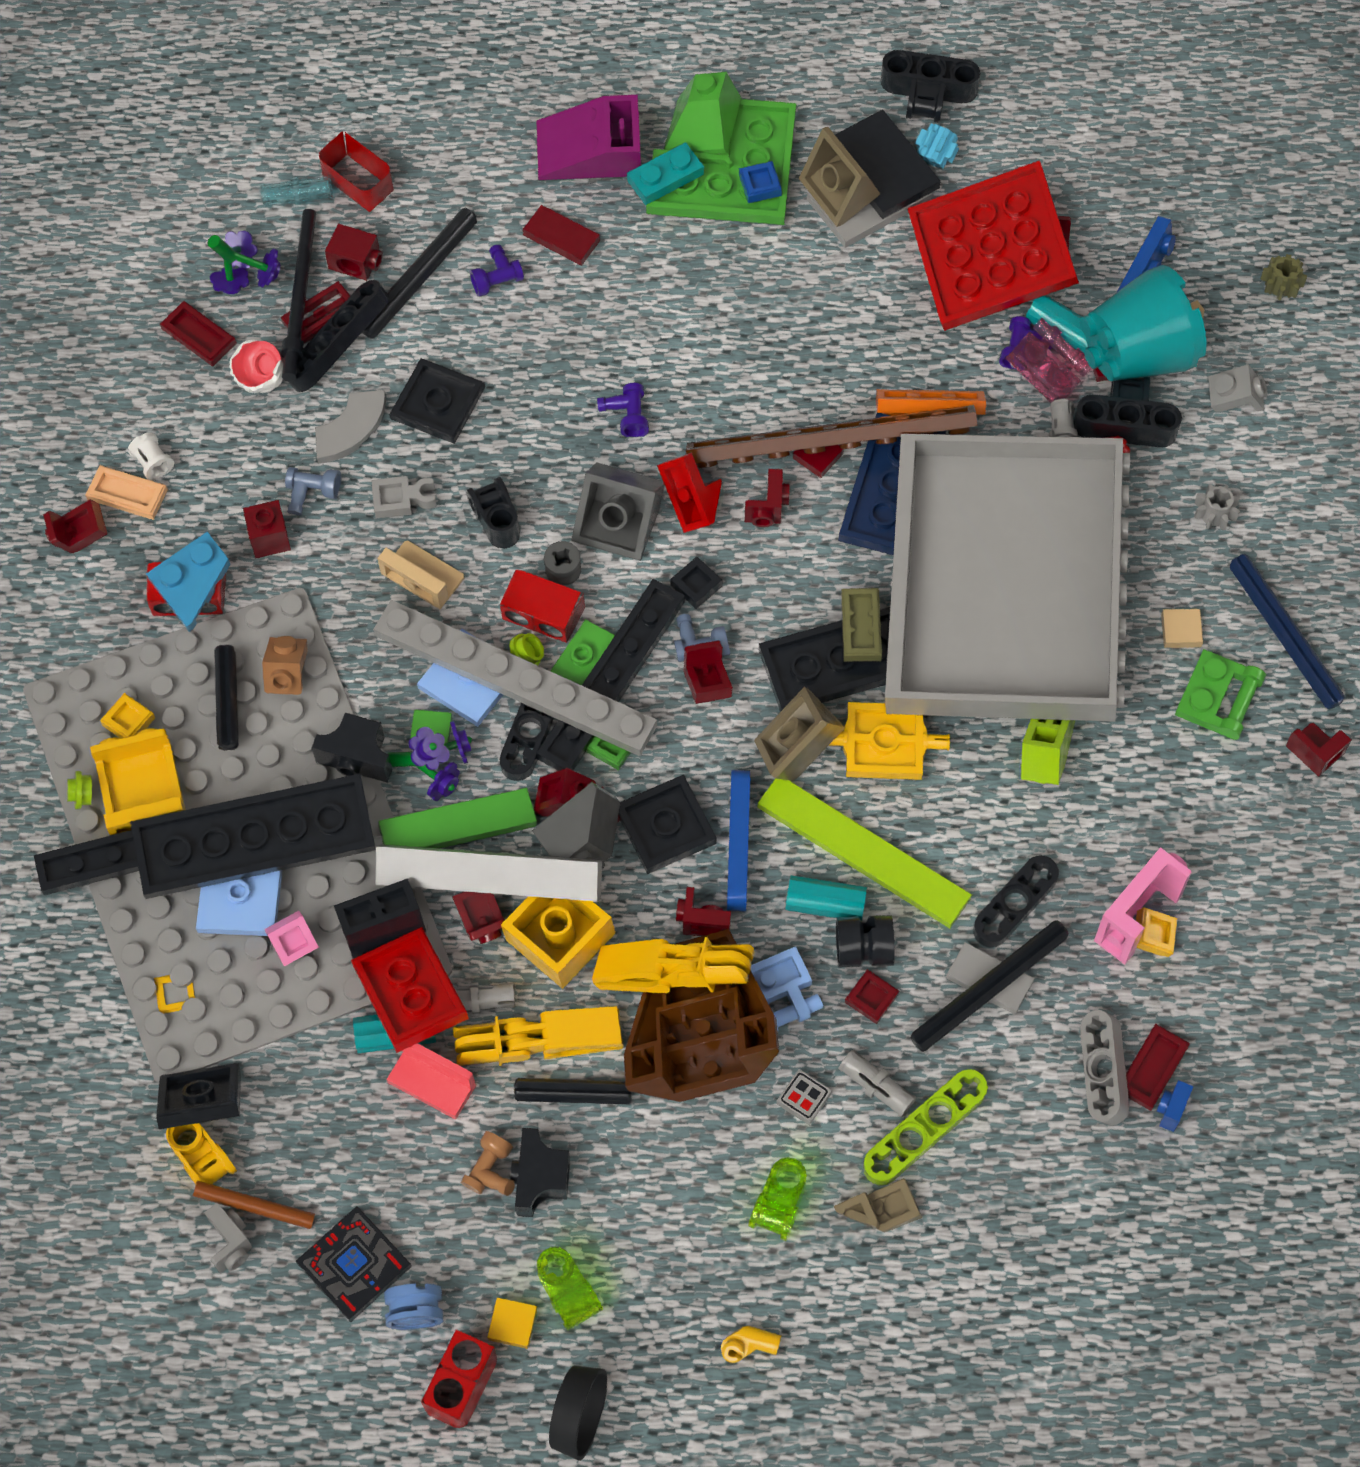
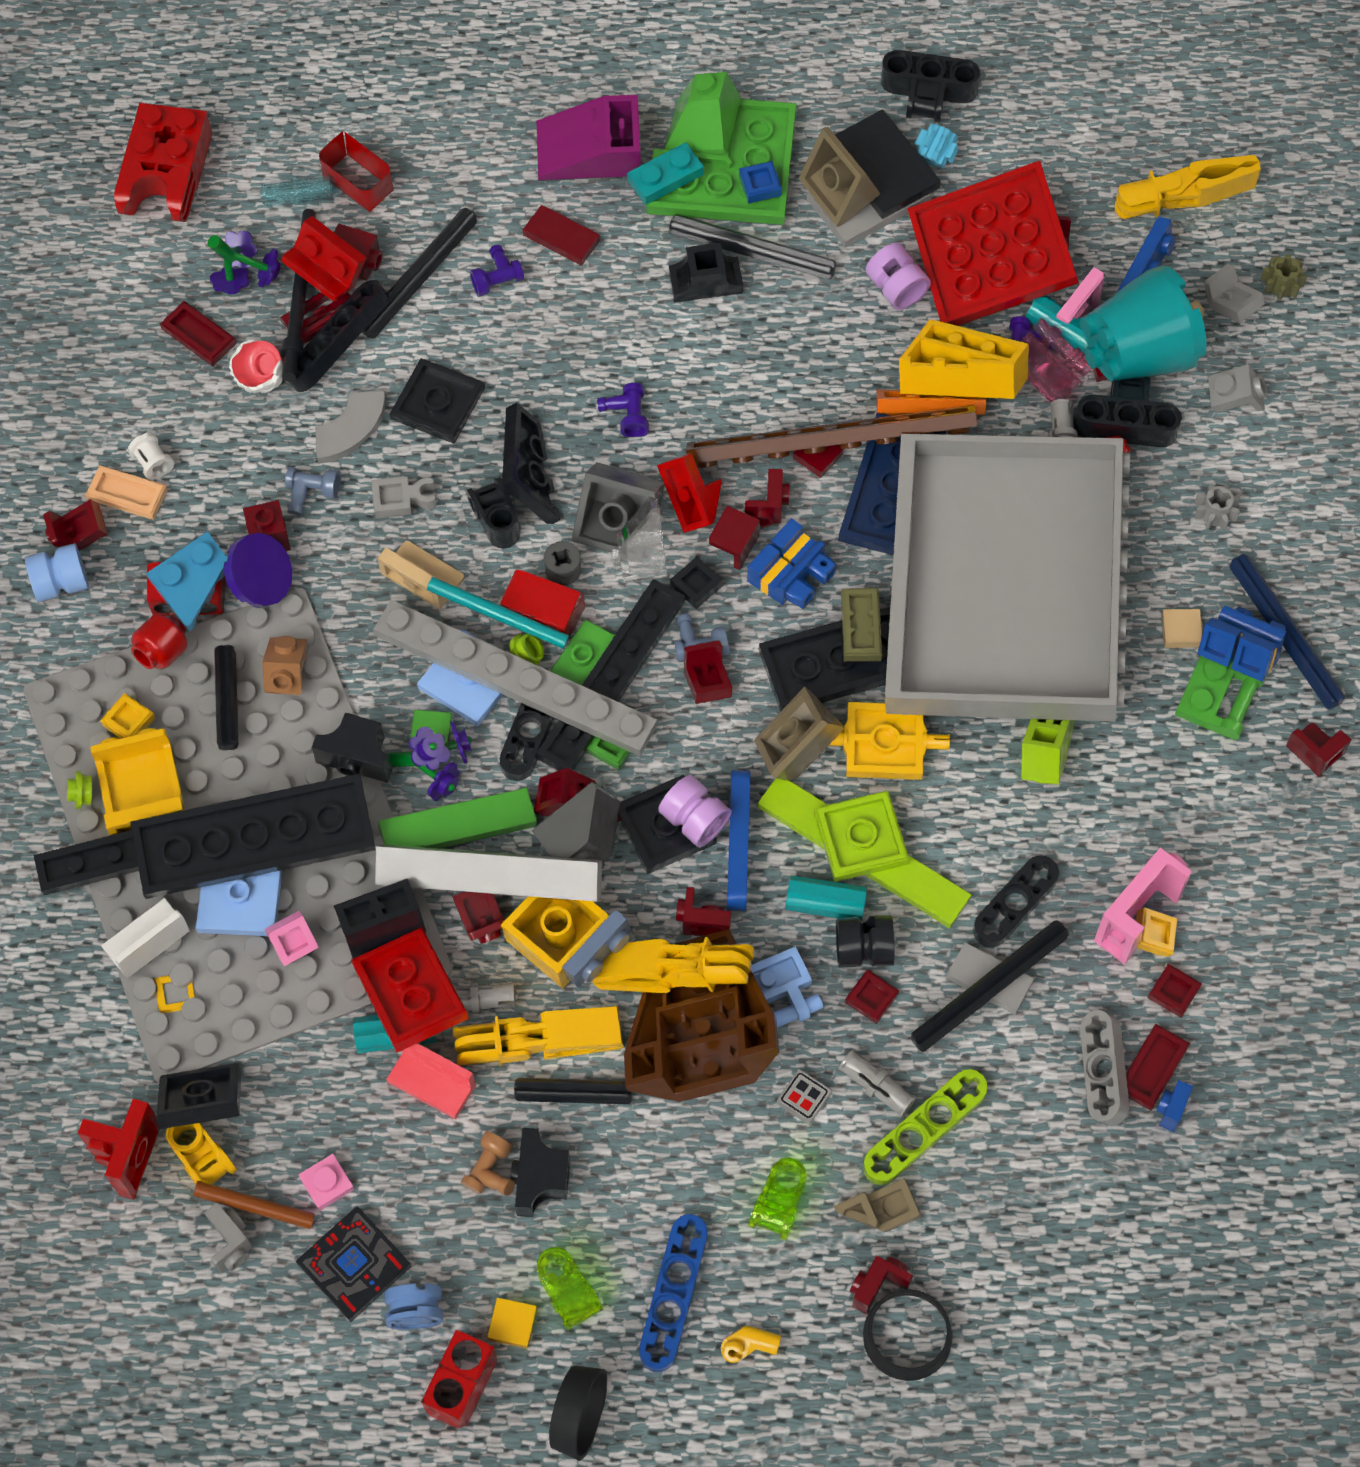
none -> light blue wheel [25,543,89,603]
none -> red bracket [77,1099,160,1200]
none -> white panel [101,898,190,979]
none -> red brick [114,102,212,222]
none -> red head [131,614,187,670]
none -> dark purple tile [224,533,293,608]
none -> red bracket [281,216,367,301]
none -> bright pink plate [298,1154,354,1211]
none -> teal bar [427,577,569,649]
none -> black wing [502,402,560,524]
none -> sand blue plate [562,909,632,988]
none -> clear slope [611,496,667,583]
none -> blue beam [639,1214,707,1372]
none -> lavender wheel [659,774,732,848]
none -> axle [669,214,836,280]
none -> black brick [669,243,743,303]
none -> dark red panel [709,505,760,570]
none -> blue hips [747,518,837,609]
none -> lime tile [814,790,909,882]
none -> dark red bracket [849,1256,913,1314]
none -> black tyre [863,1289,952,1381]
none -> lavender wheel [865,243,931,310]
none -> yellow wedge [899,319,1029,399]
none -> bright pink tile [1056,267,1105,324]
none -> yellow arm [1114,155,1261,219]
none -> dark red tile [1147,964,1202,1018]
none -> blue hips [1197,606,1287,682]
none -> light grey bracket [1205,264,1265,323]

